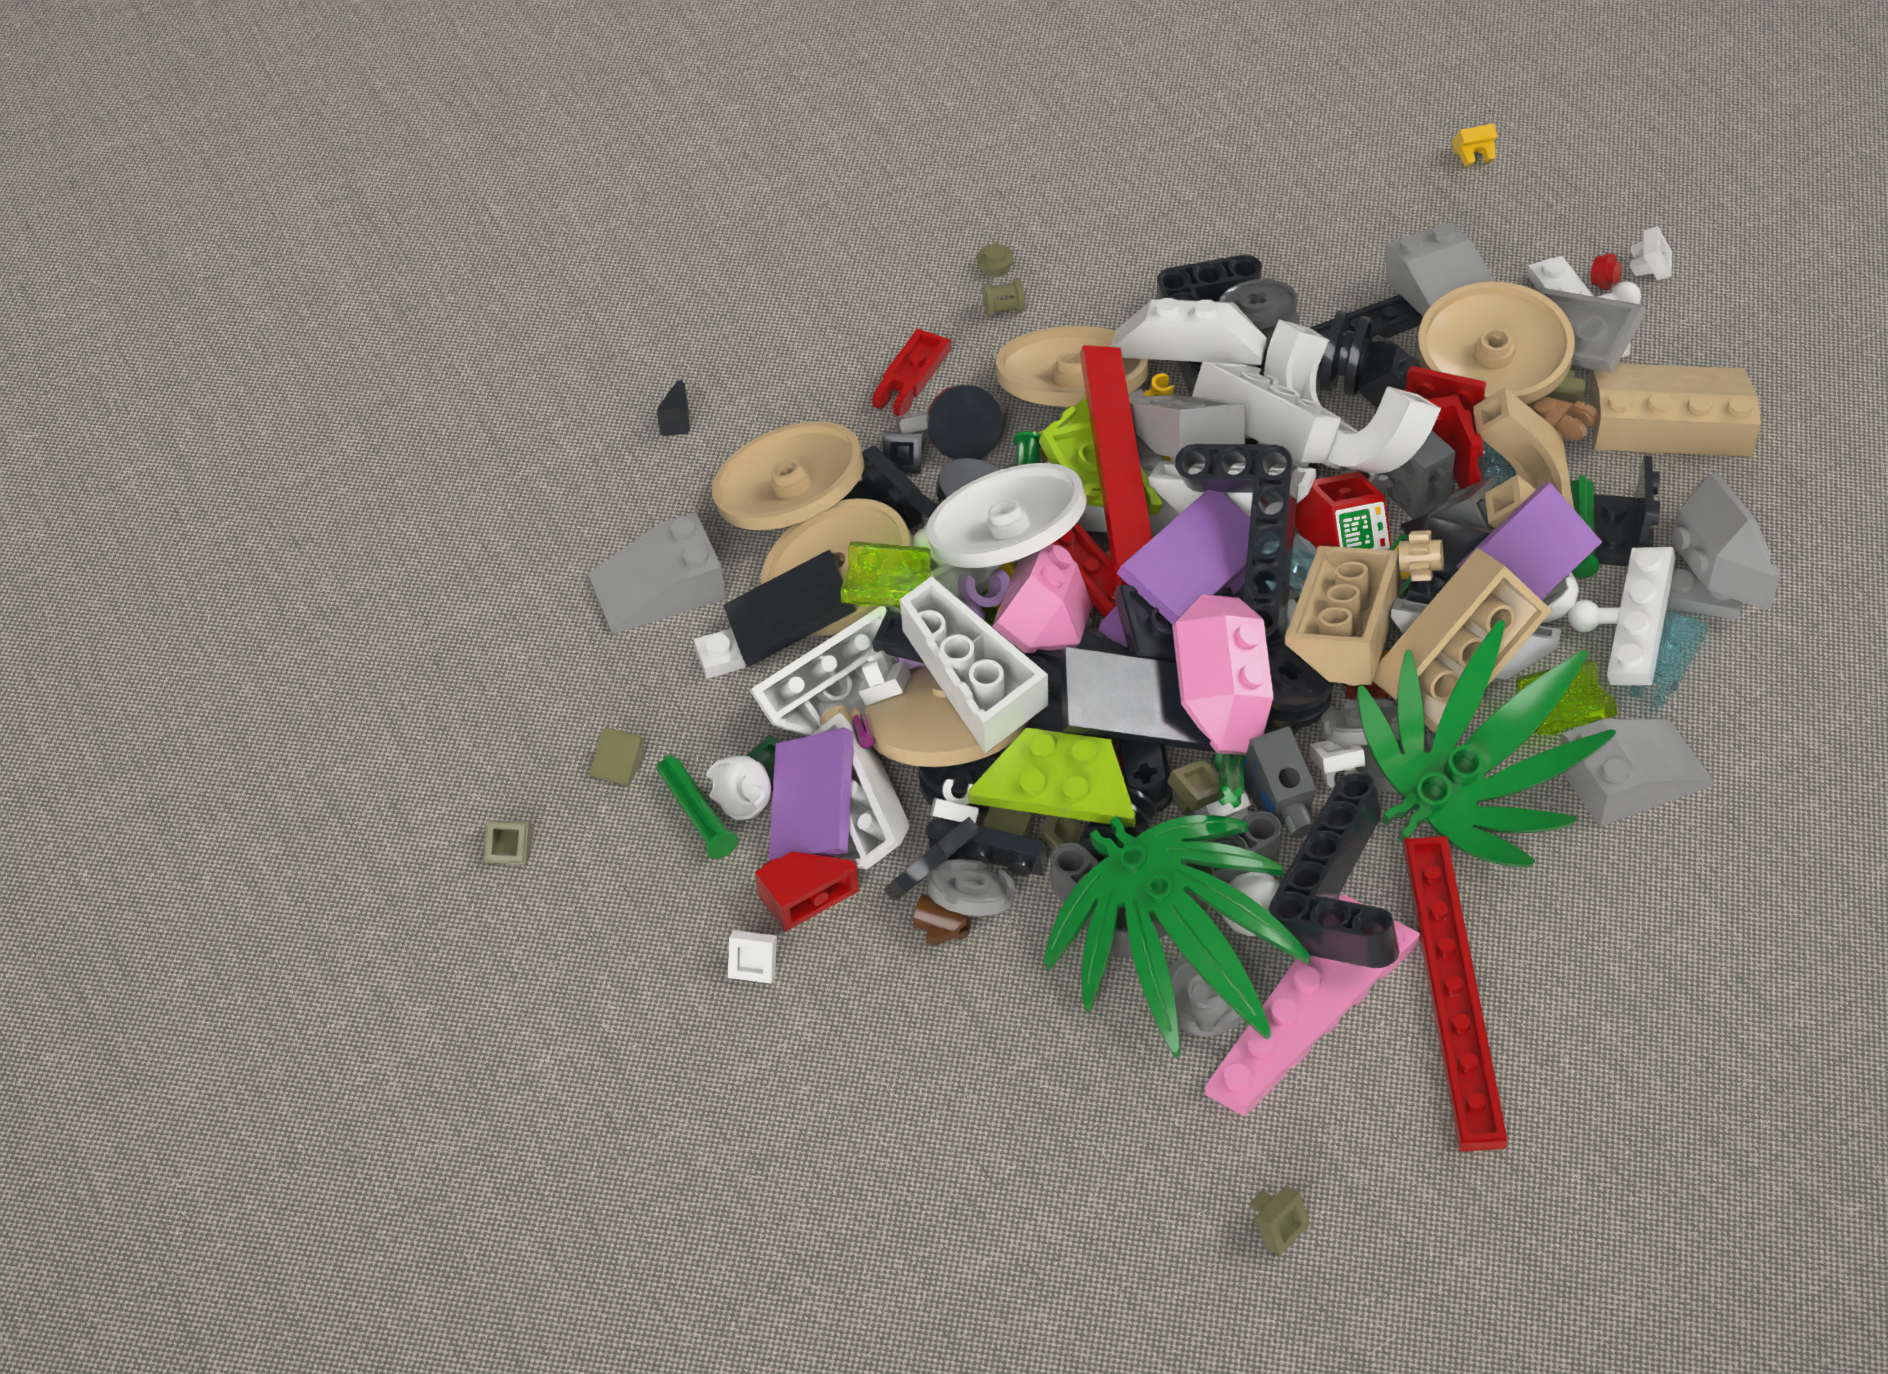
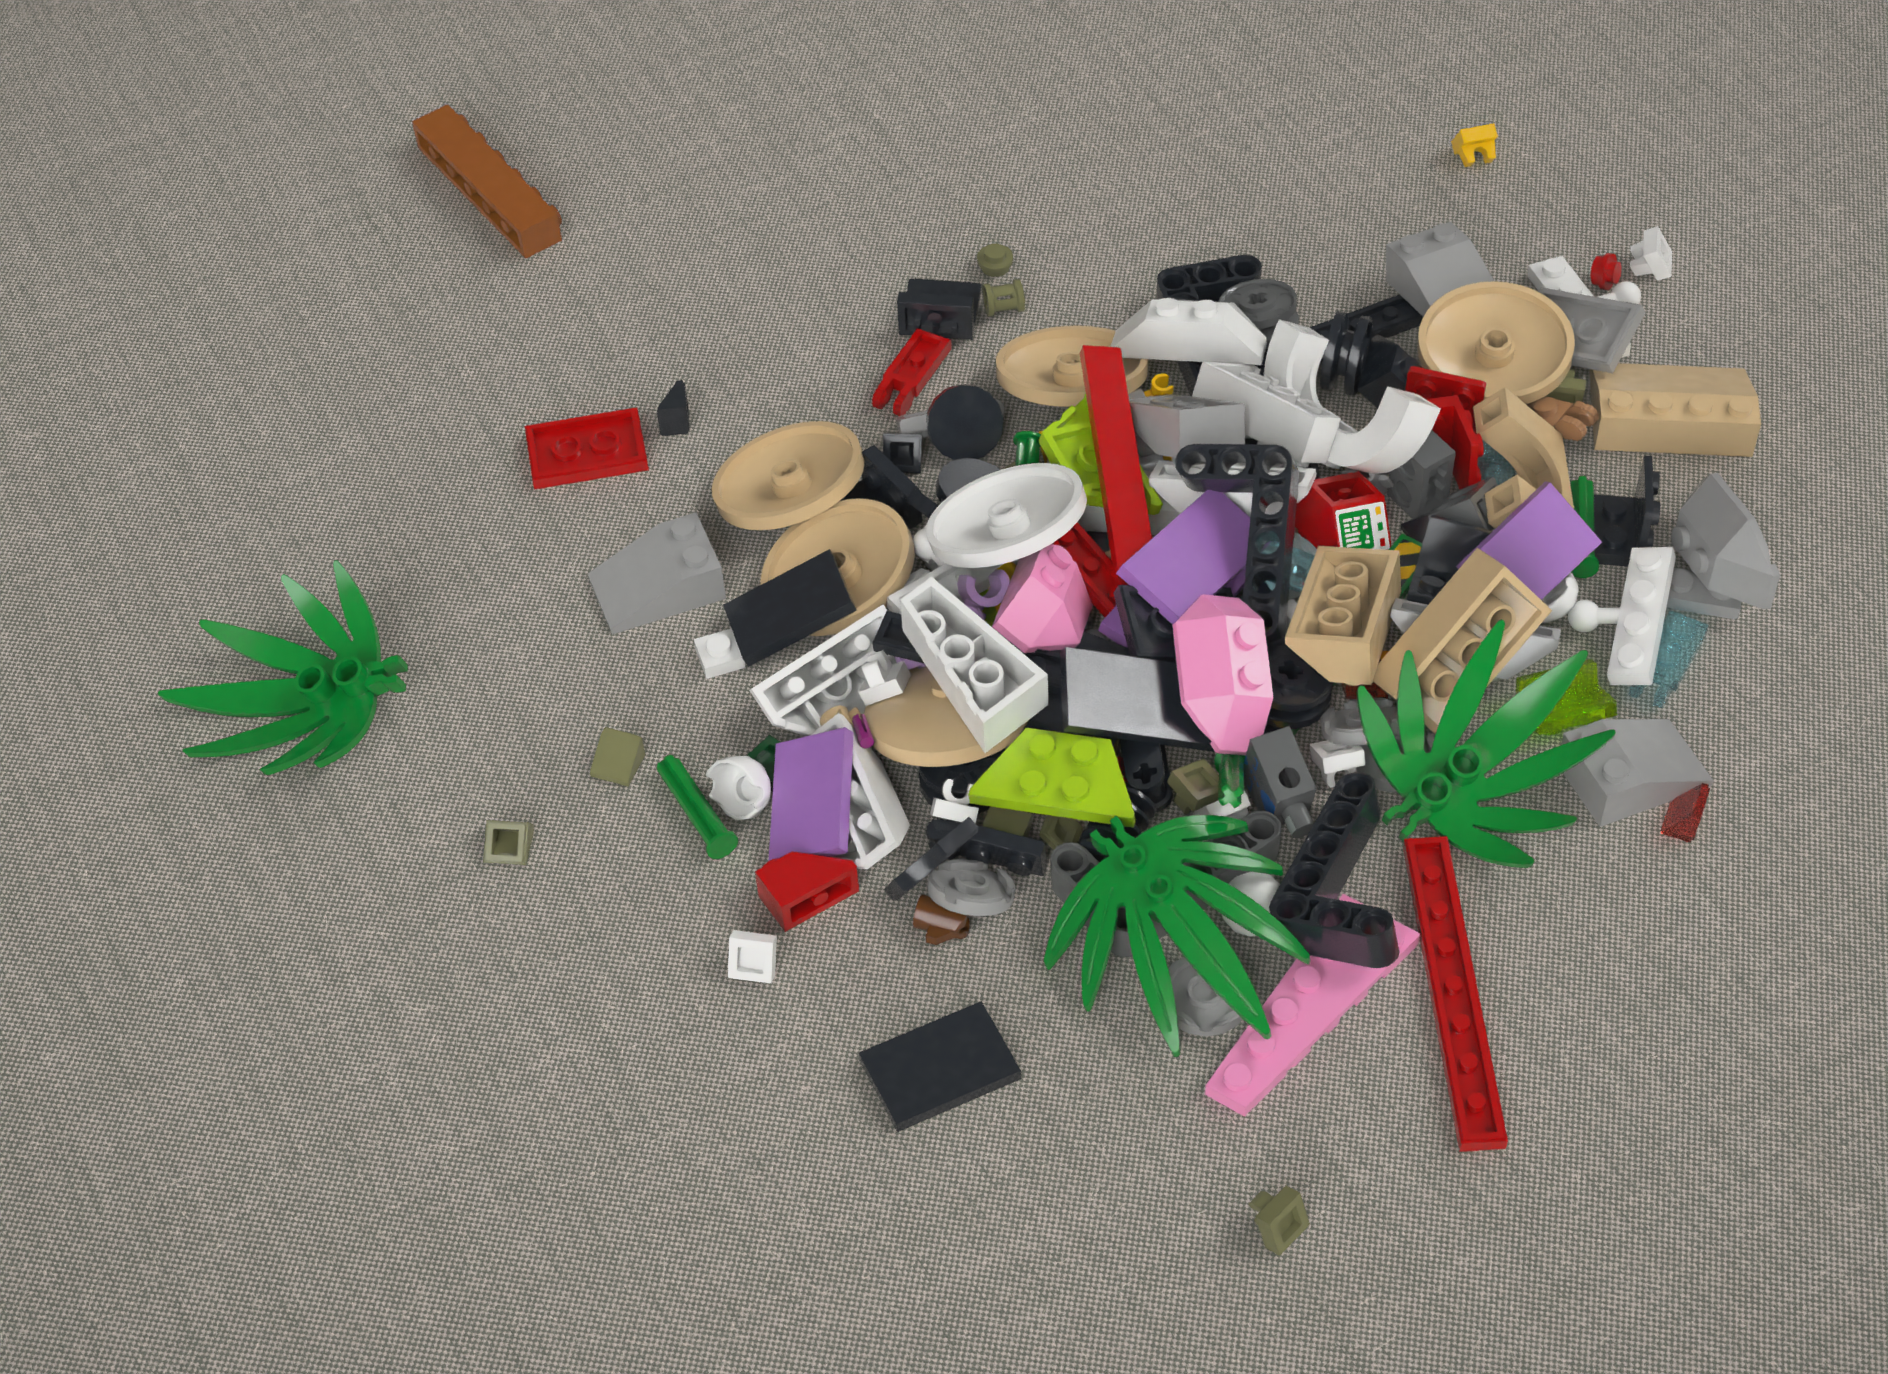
clear neon green bracket [841,541,931,609] -> none
tan gear [1399,530,1444,581] -> none
none -> green plant [158,560,408,775]
none -> dark orange brick [412,104,562,259]
none -> red tile [525,407,649,489]
none -> black tile [858,1001,1021,1132]
none -> black bracket [897,278,981,340]
none -> clear red slope [1661,783,1710,843]

